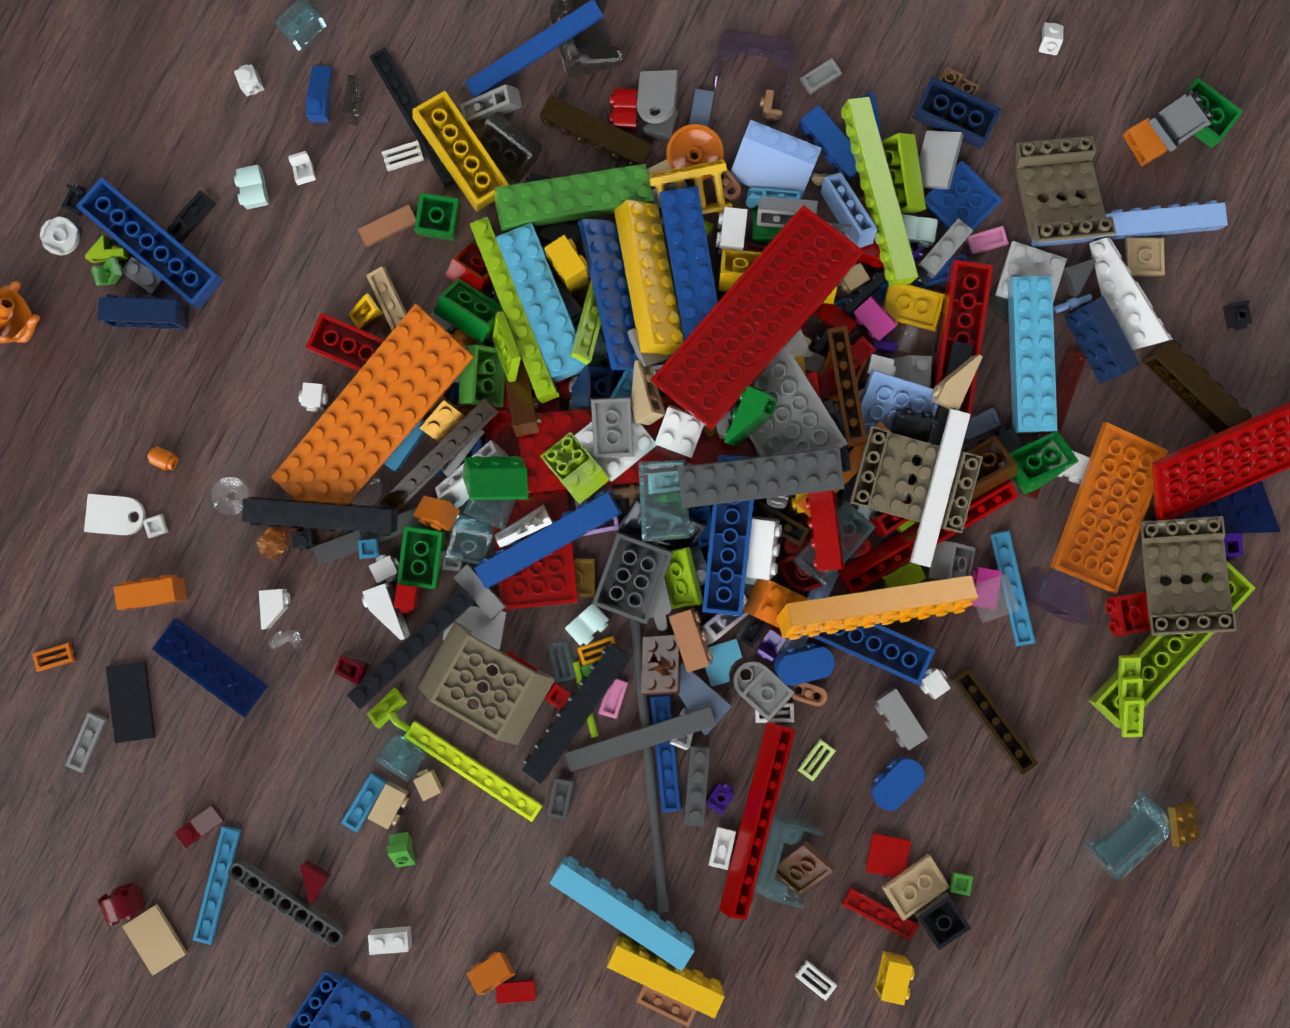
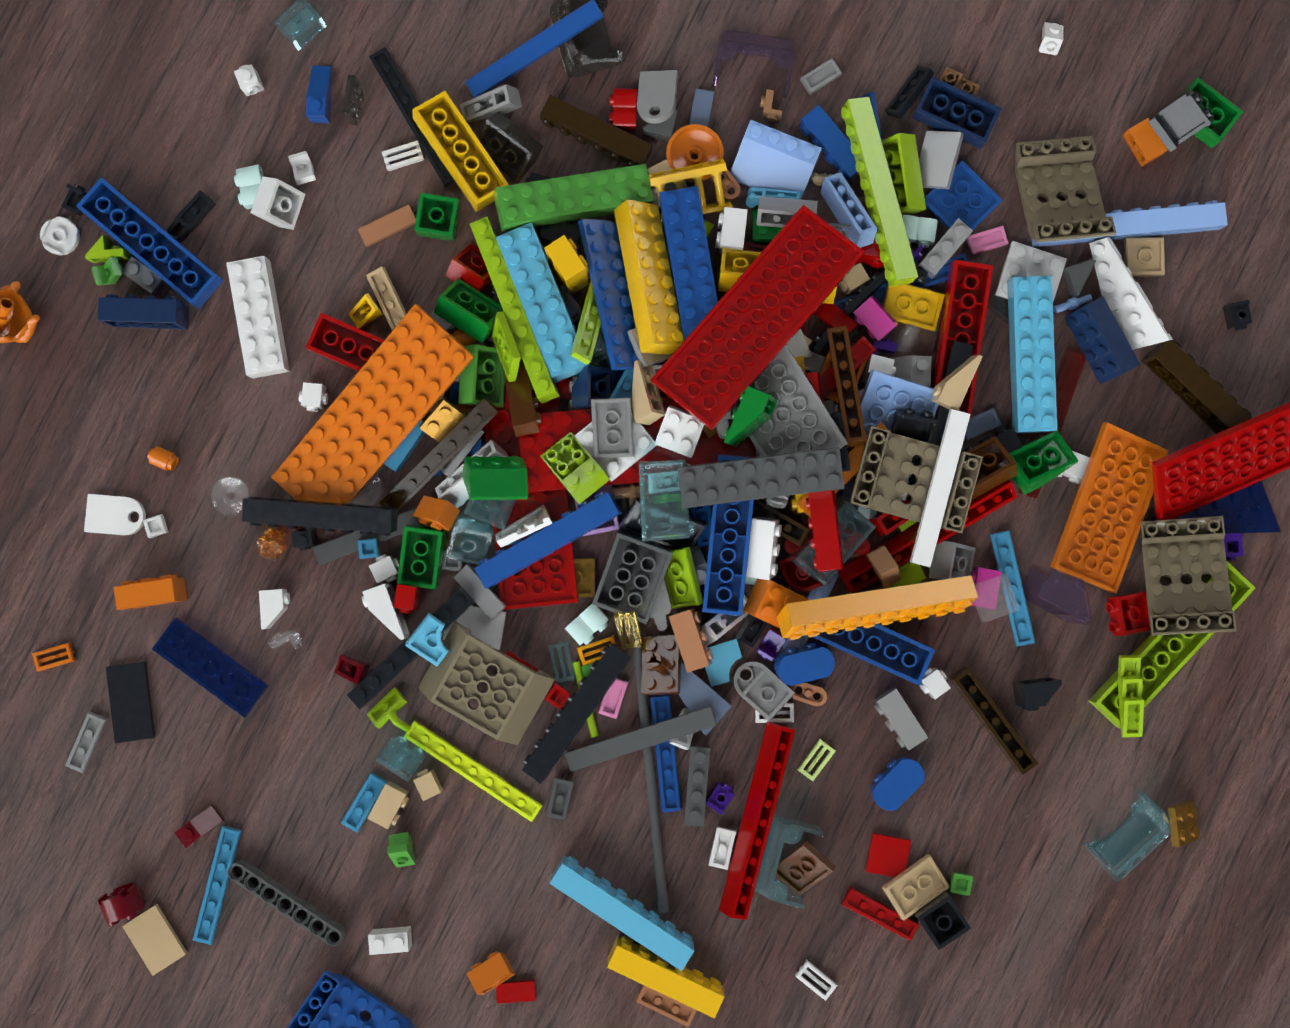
dark red slope [300,861,332,903] -> none
yellow brick [875,951,914,1006] -> none
none -> white brick [226,256,290,378]
none -> white brick [250,177,305,230]
none -> medium azure tile [405,613,449,666]
none -> clear yellow tile [614,611,642,649]
none -> medium nougat slope [866,545,901,589]
none -> black plate [885,66,934,119]
none -> black slope [1012,677,1062,711]

